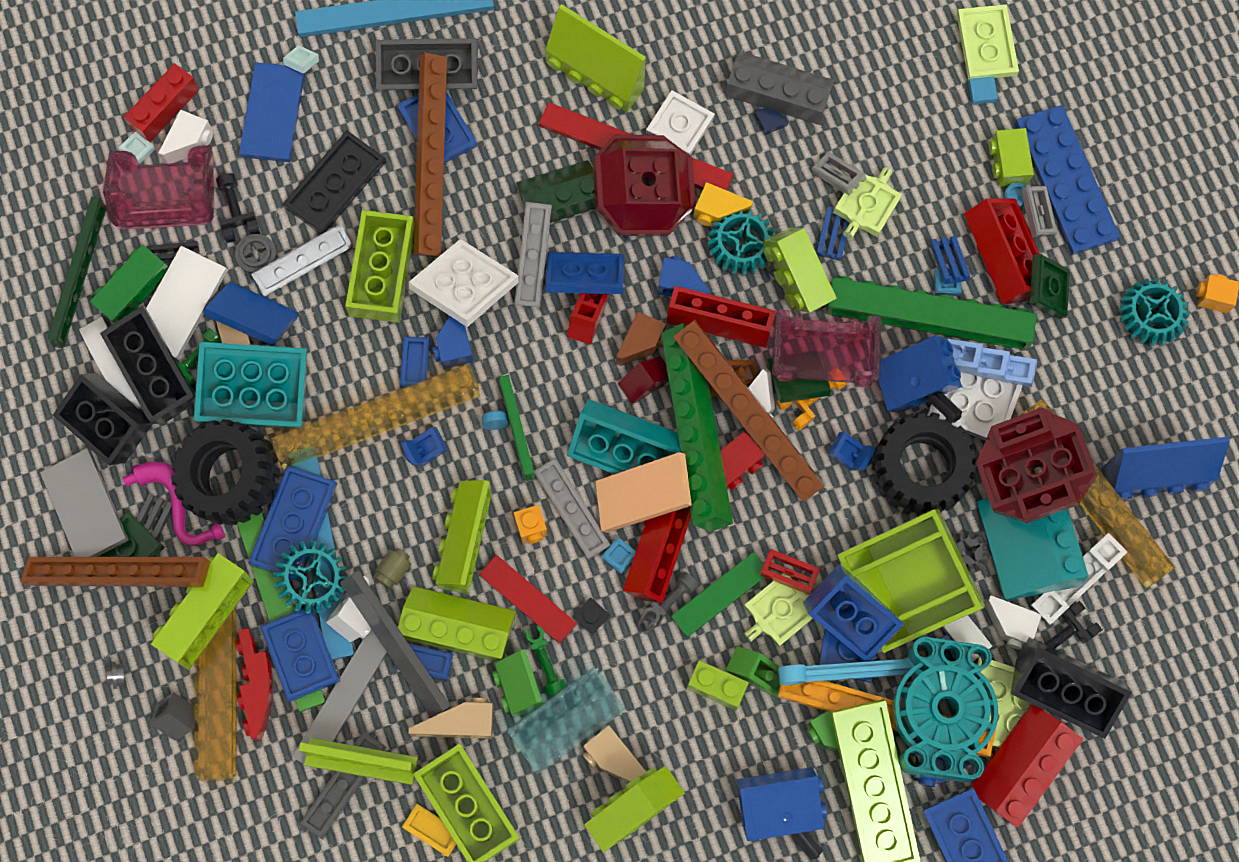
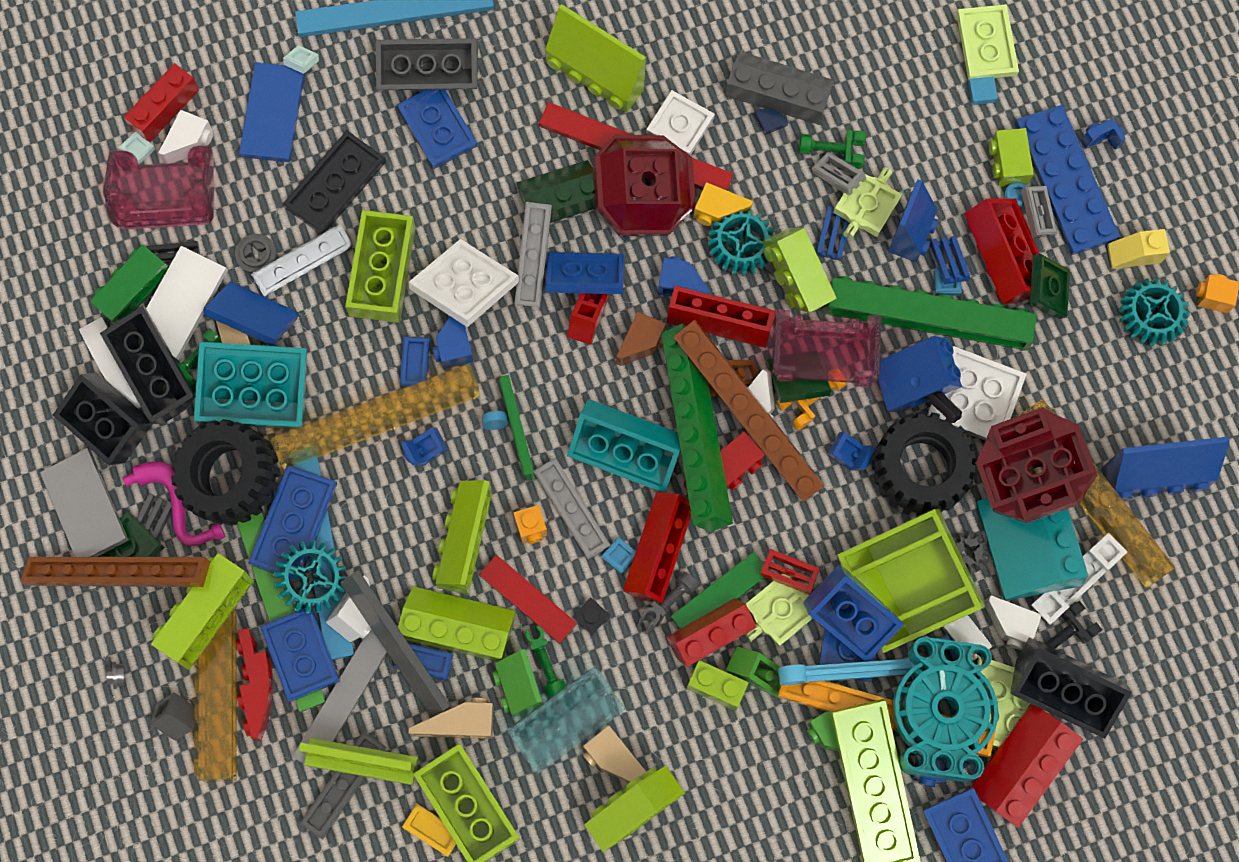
dark green tile [47,196,107,349] -> none
black bar [216,173,261,243] -> none
olive brick [373,548,411,589] -> none
dark orange plate [414,52,447,258] -> none
light nougat tile [596,452,692,533] -> none
dark red slope [618,356,669,405] -> none
blue piece [736,767,827,860] -> none
light blue slope [931,336,1037,387] -> none
none -> red brick [667,598,757,667]
none -> green bar [799,129,866,169]
none -> blue slope [888,179,939,262]
none -> blue bracket [1081,118,1125,150]
none -> light yellow slope [1107,229,1170,269]

